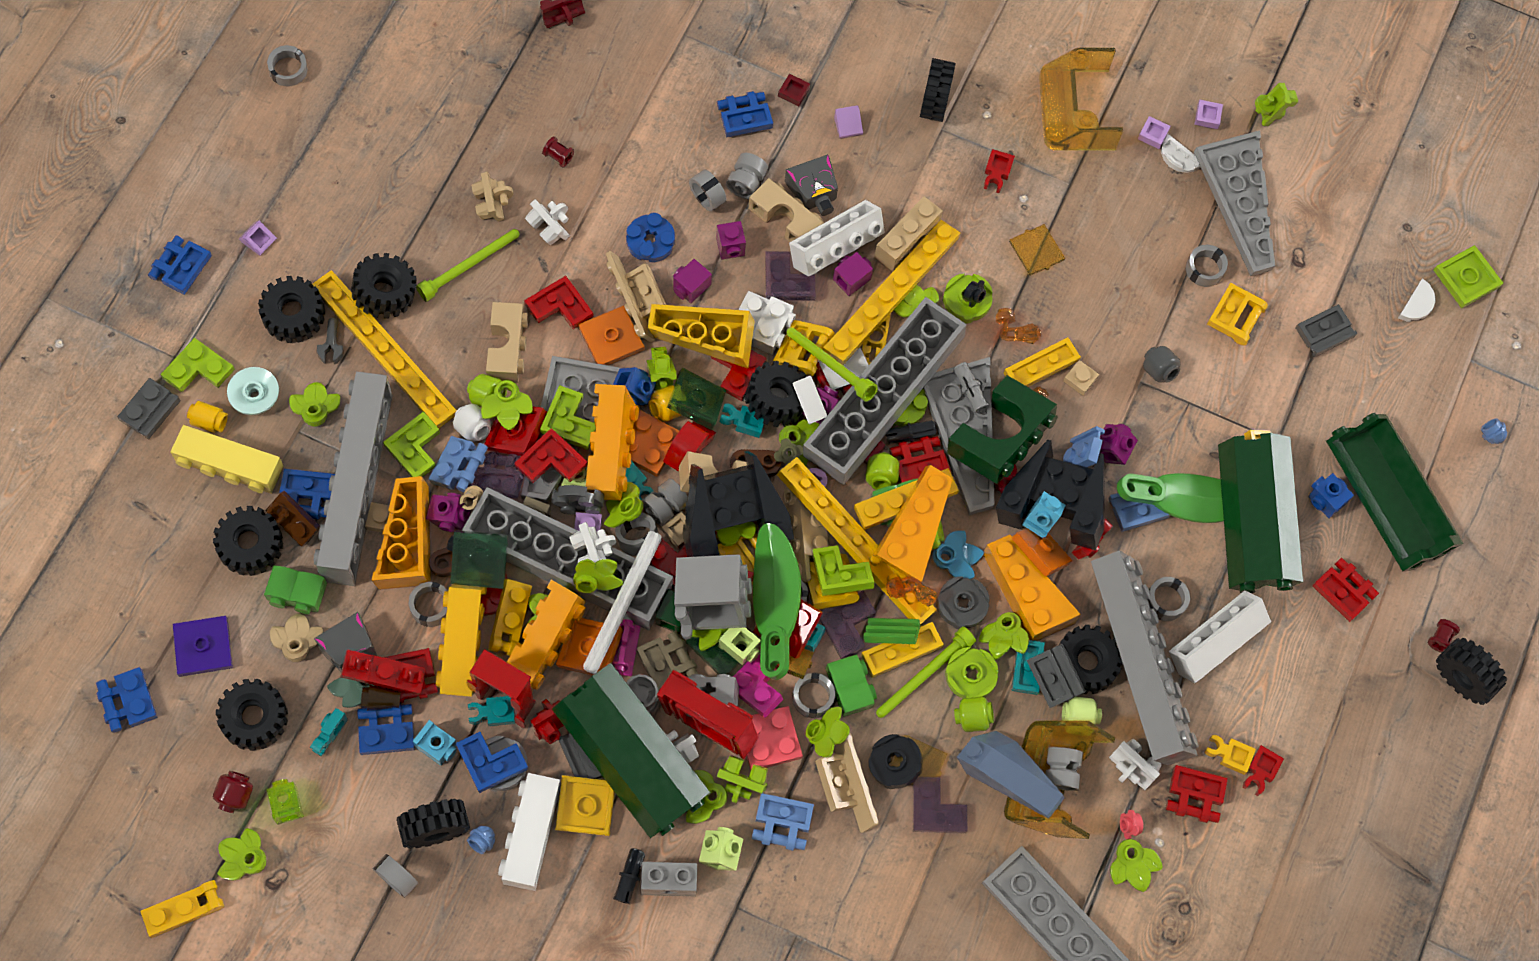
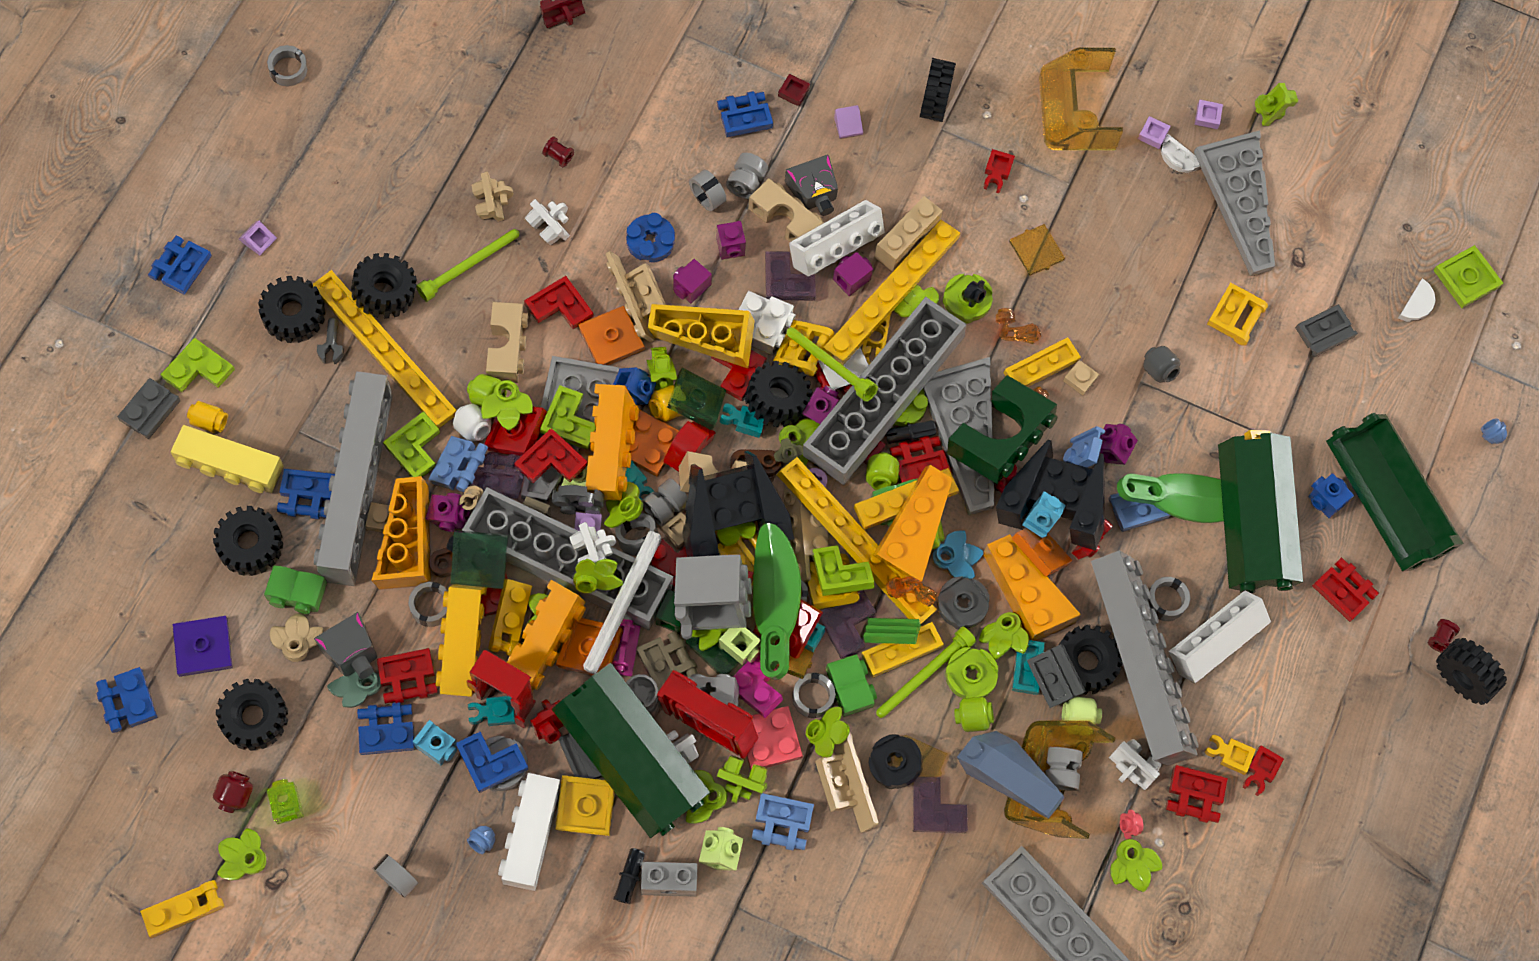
light aqua dish [227,367,279,415] -> none
reddish brown plate [265,491,320,547] -> none
lime plate [289,382,340,427] -> none
teal plate [310,708,348,757] -> none
red plate [340,649,426,695] -> none
dark brown cone [361,684,401,711] -> none
black tyre [396,799,470,849] -> none
white sticker [793,376,827,424] -> none
light grey pin [953,362,990,413] -> none
light grey piece [1185,244,1228,287] -> none

